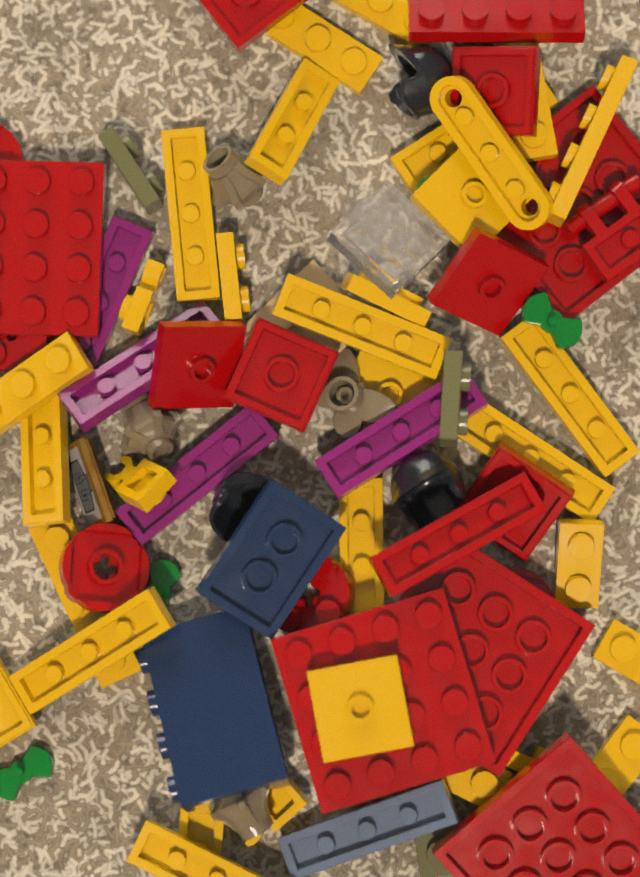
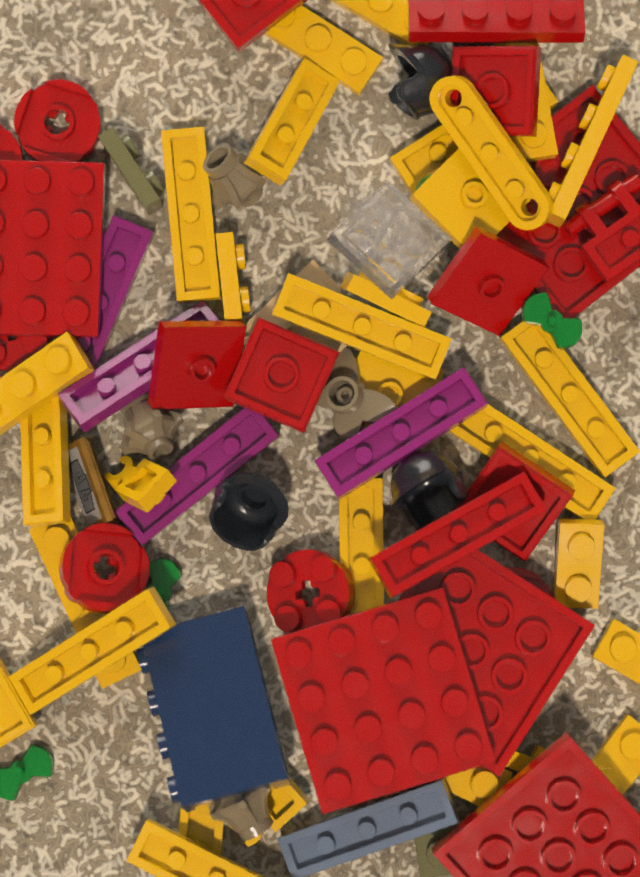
yellow plate [118,259,167,337] -> none
dark blue plate [196,477,346,639] -> none
yellow plate [307,654,414,763] -> none
olive plate [439,350,471,448] -> none
none -> red plate [14,79,102,162]

